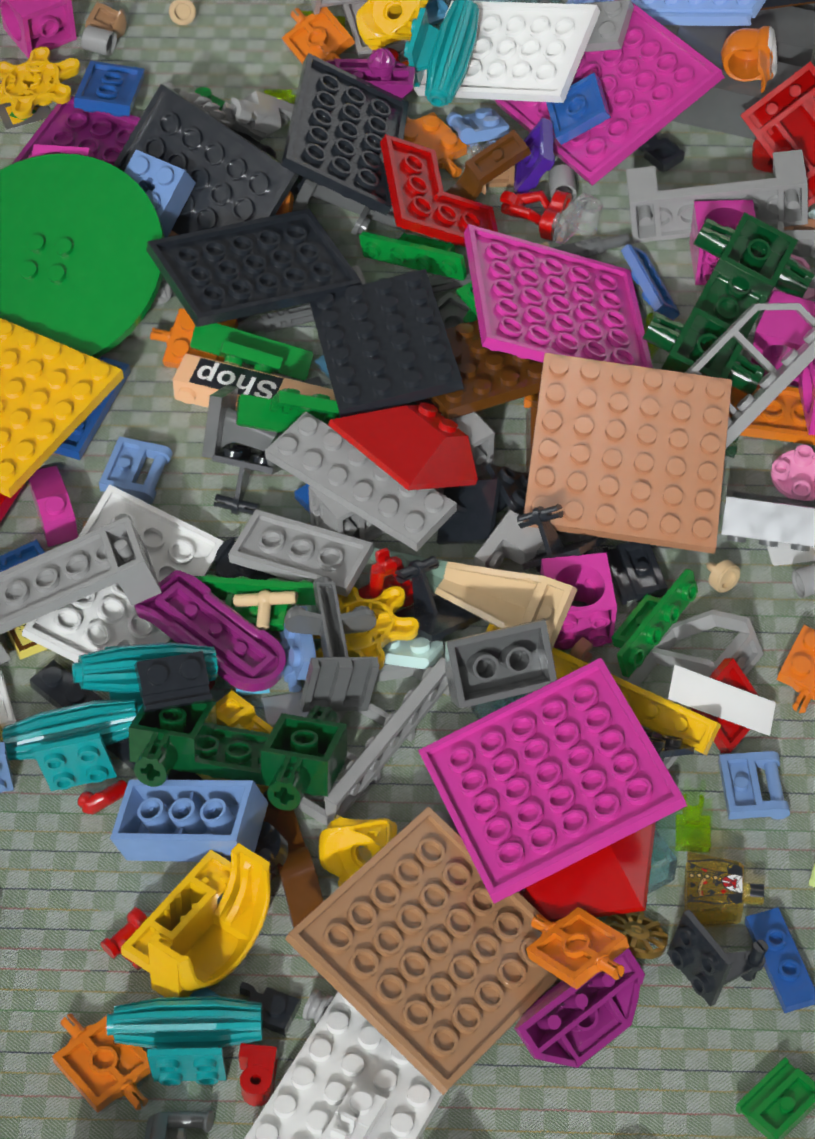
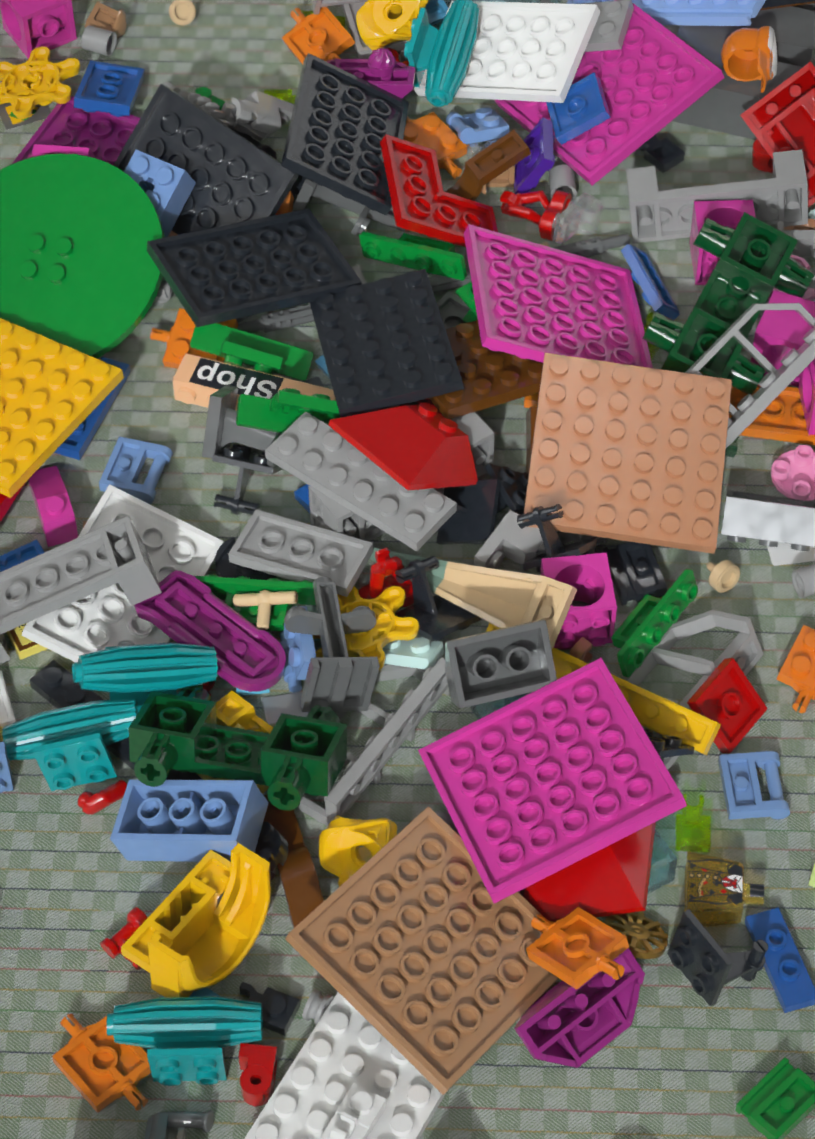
black plate [134,651,213,713] -> none
white sticker [668,665,776,736] -> none

